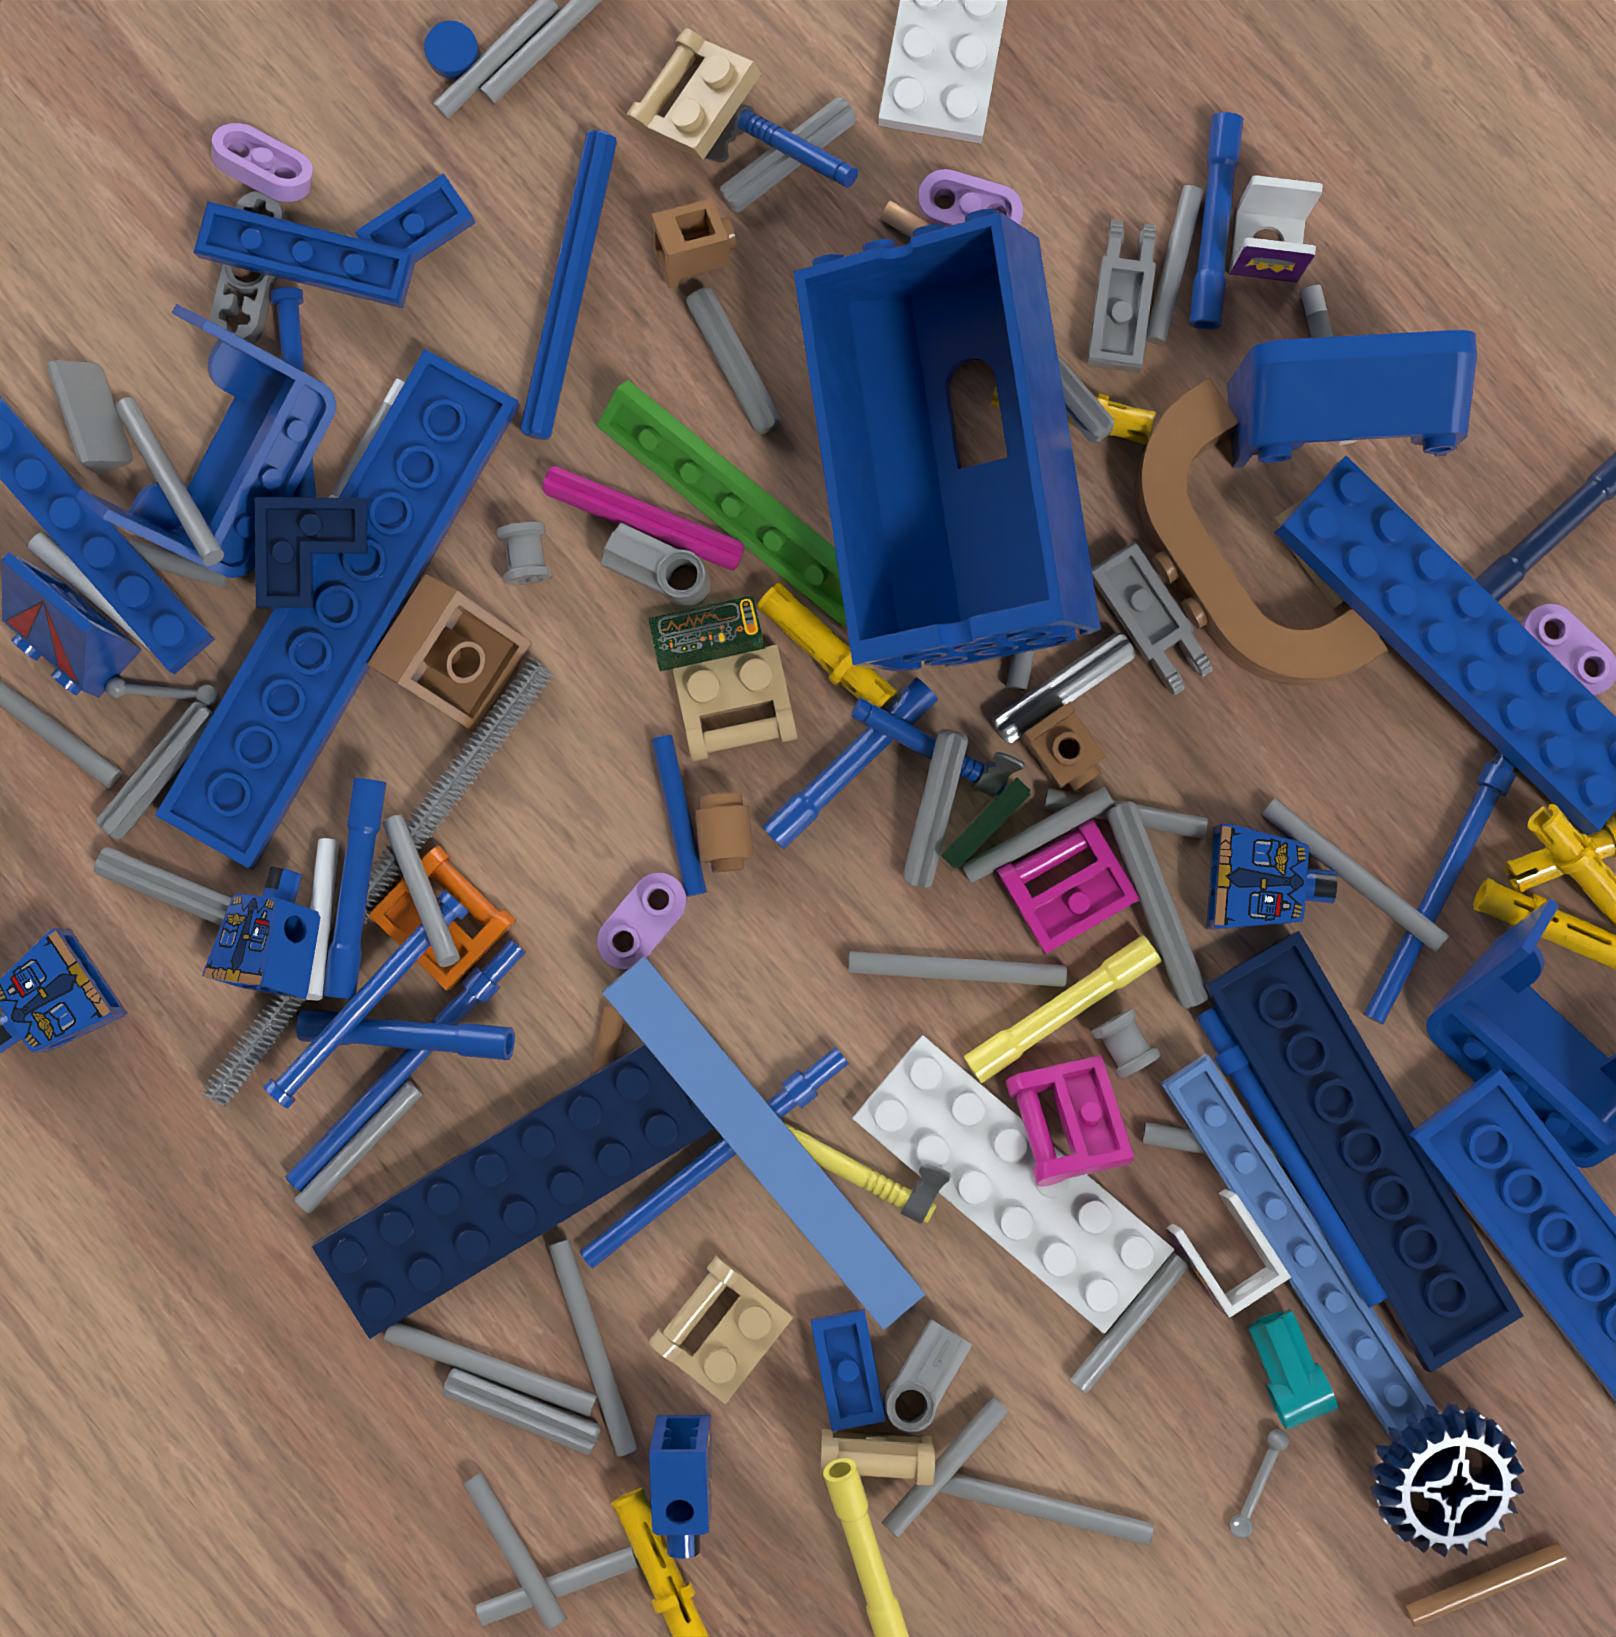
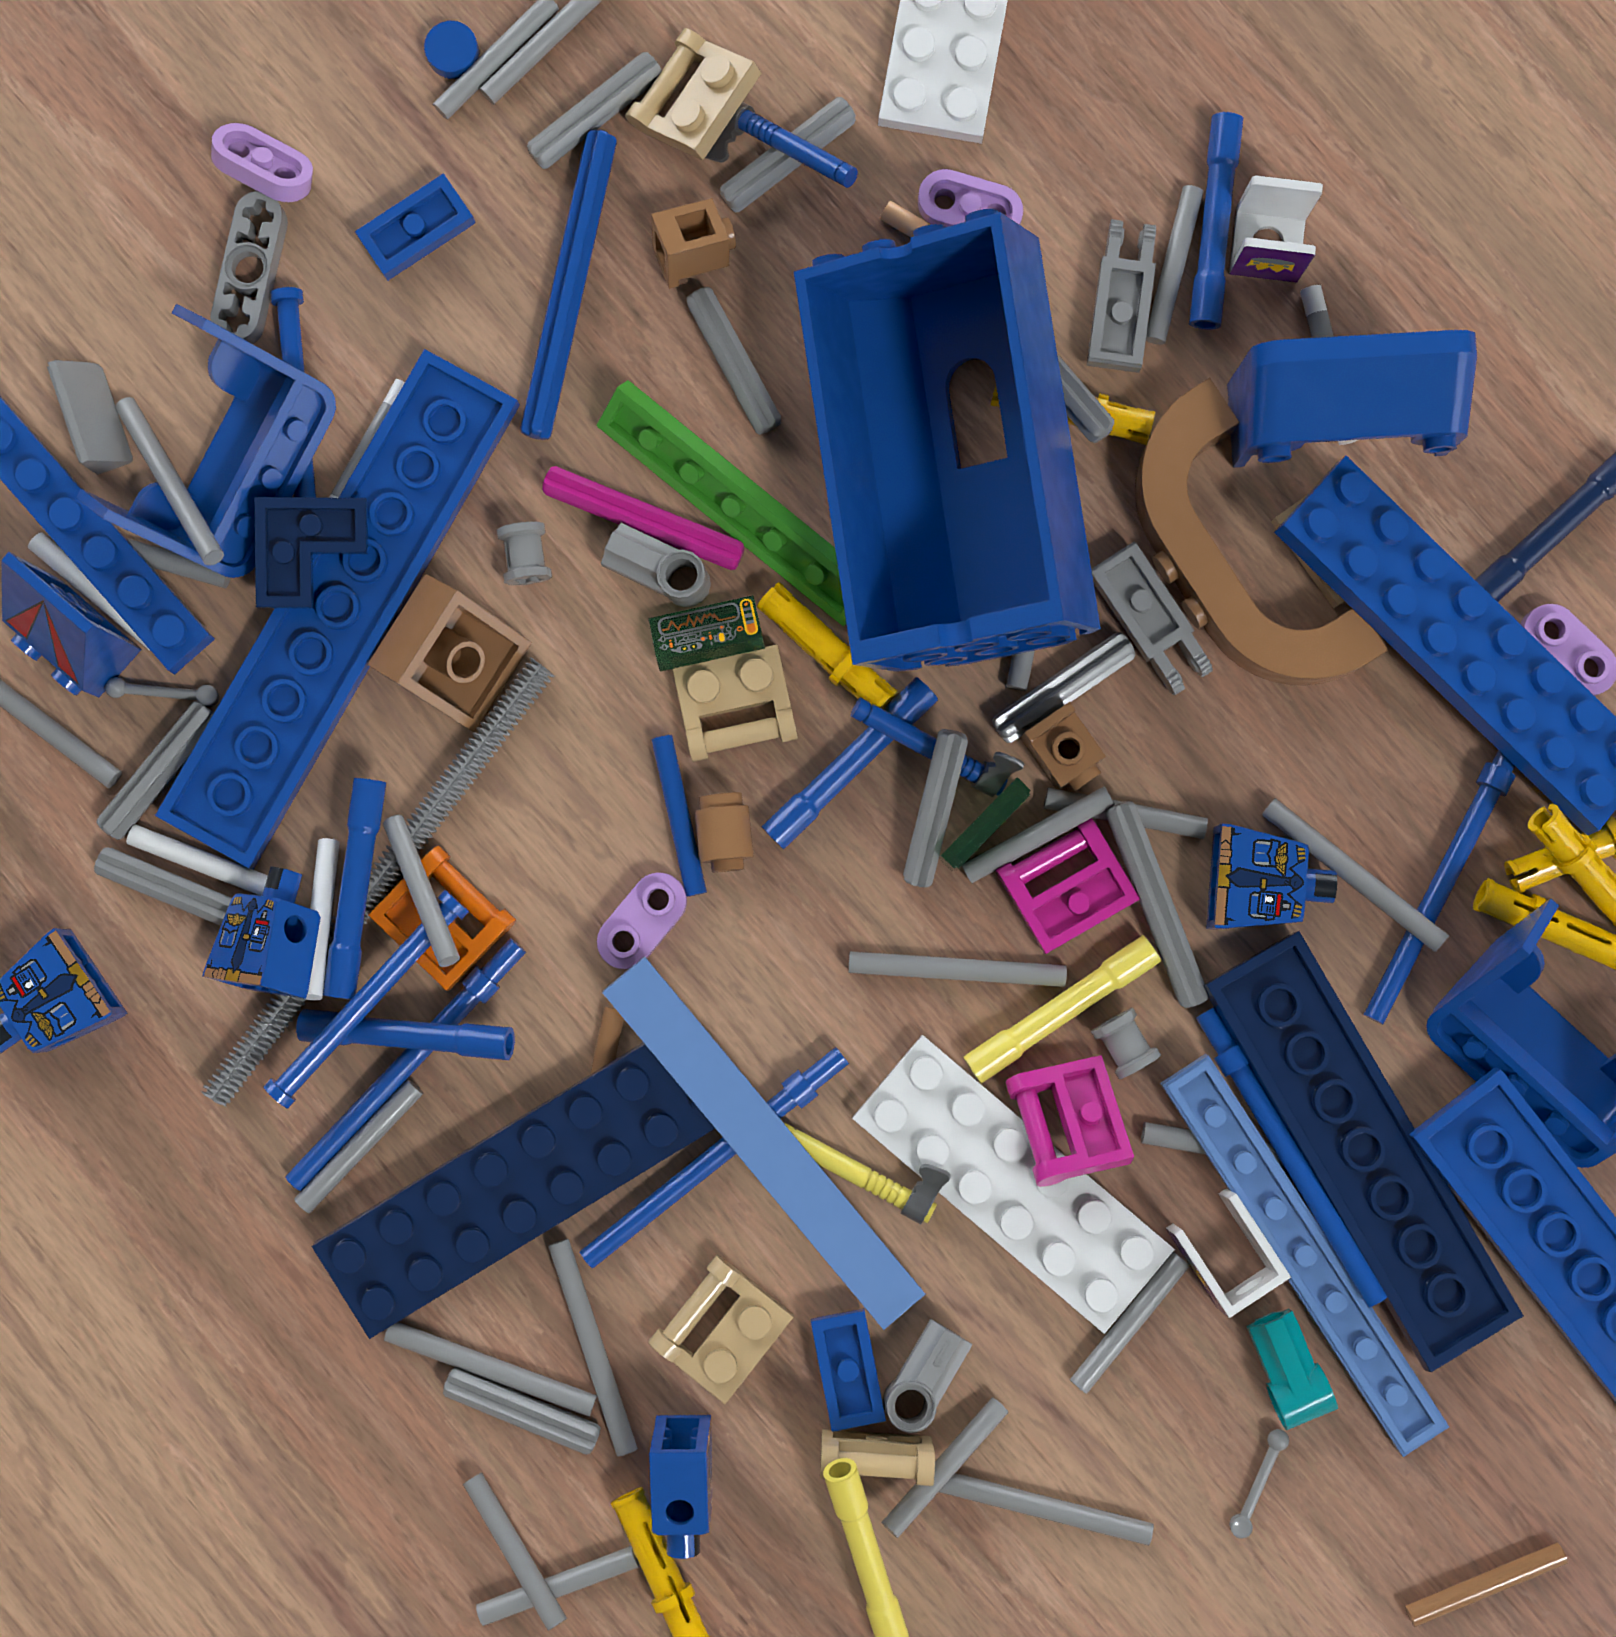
blue tile [193,202,417,309] -> none
dark blue gear [1369,1402,1525,1558] -> none
none -> white bar [126,824,268,896]
none -> light grey axle [527,52,662,169]

